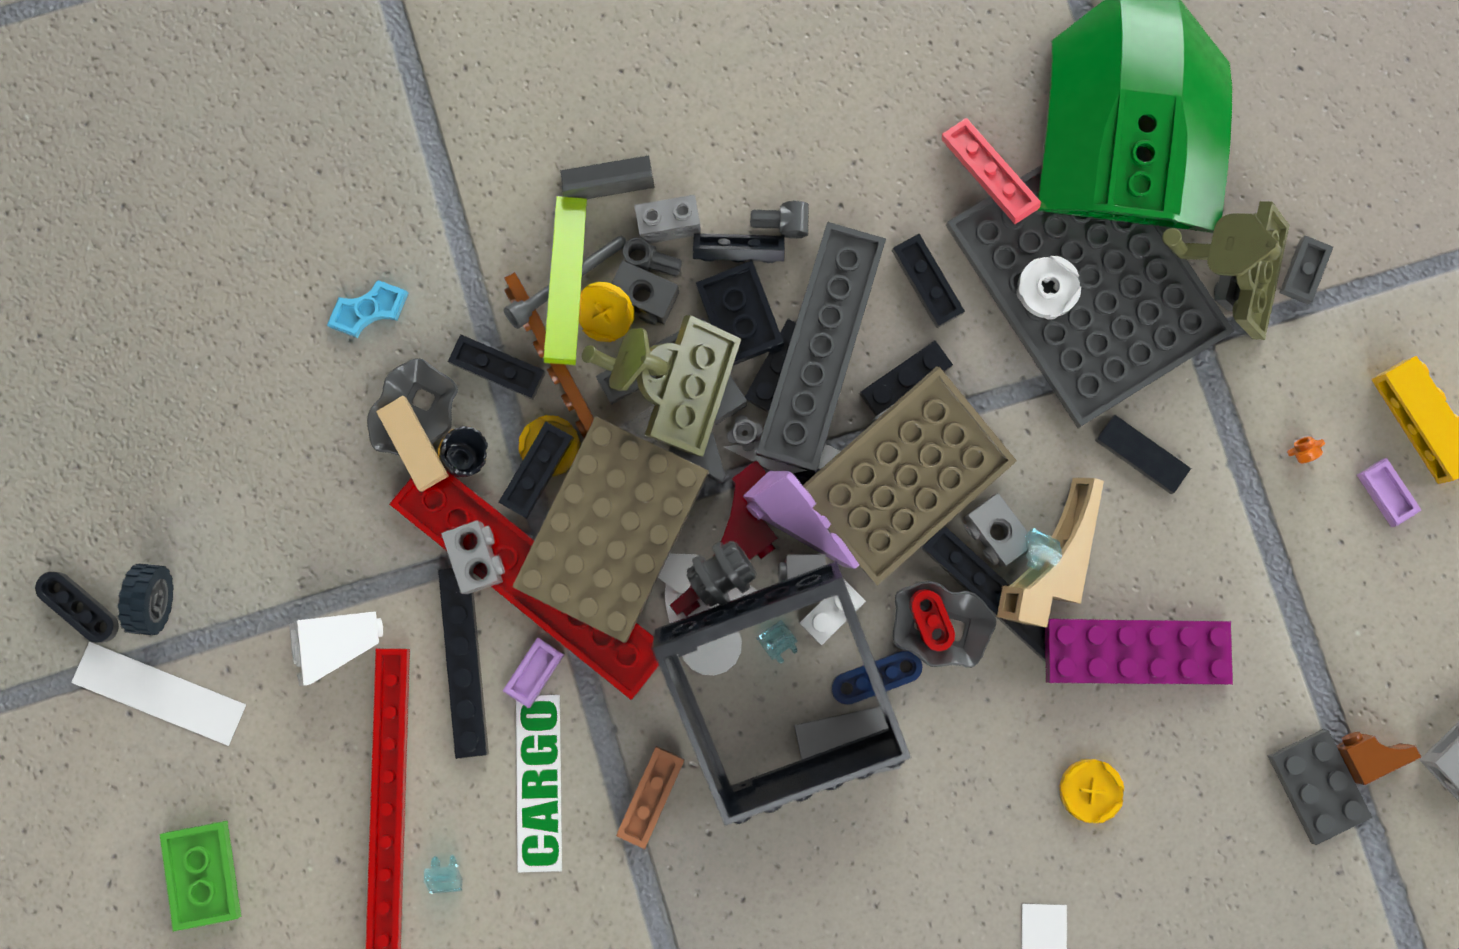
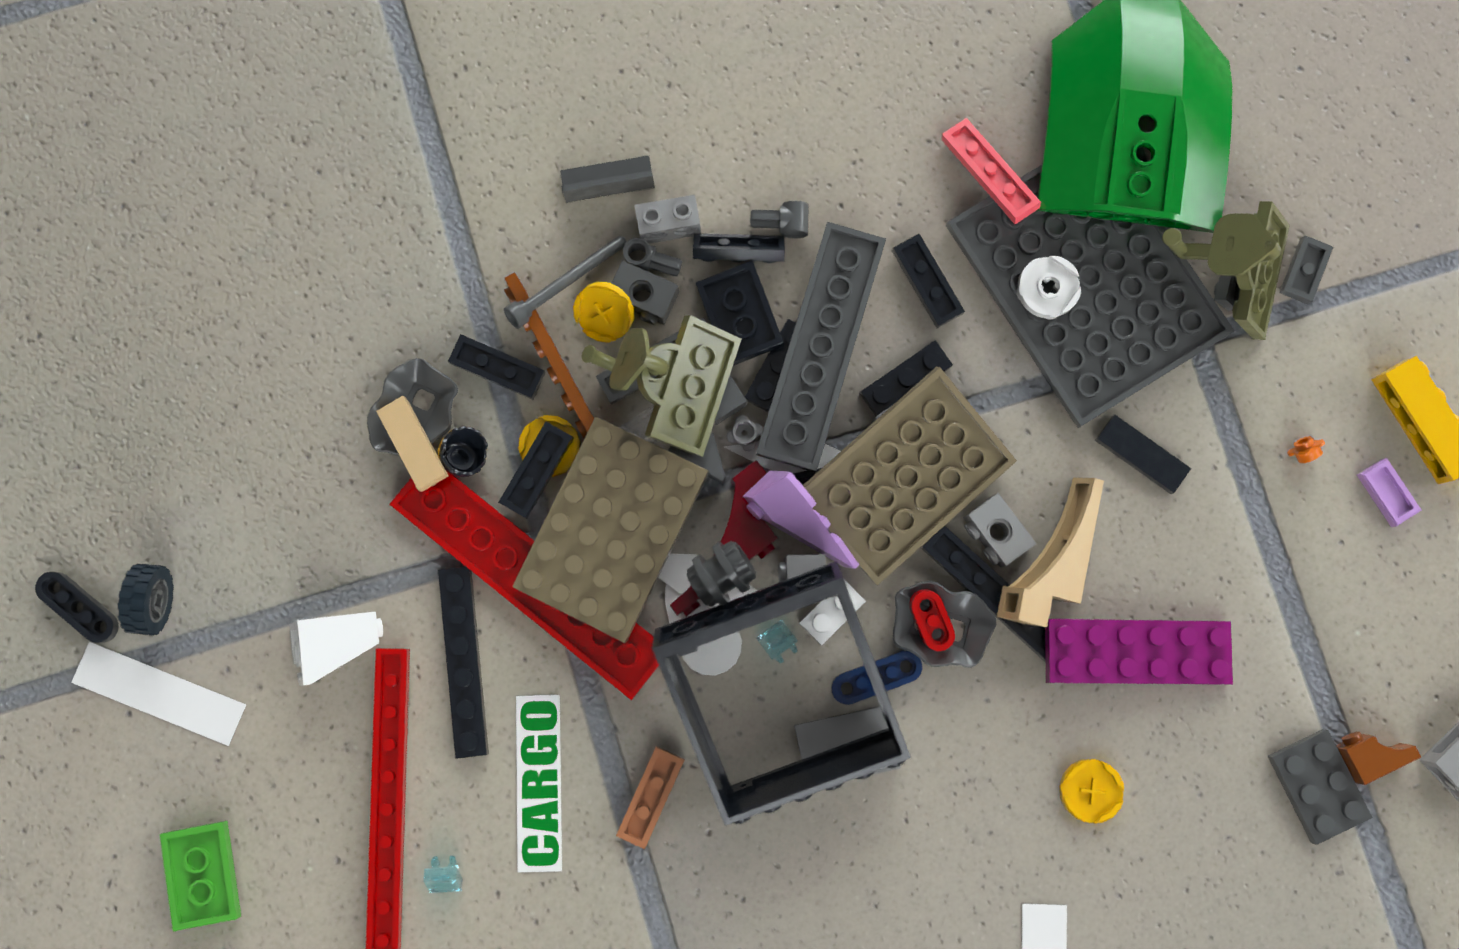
medium azure tile [327,280,409,338] -> none
light grey brick [441,520,505,594] -> none
lavender tile [503,637,564,708] -> none
lime tile [544,196,587,365] -> none
clear light blue tile [1025,527,1063,571] -> none

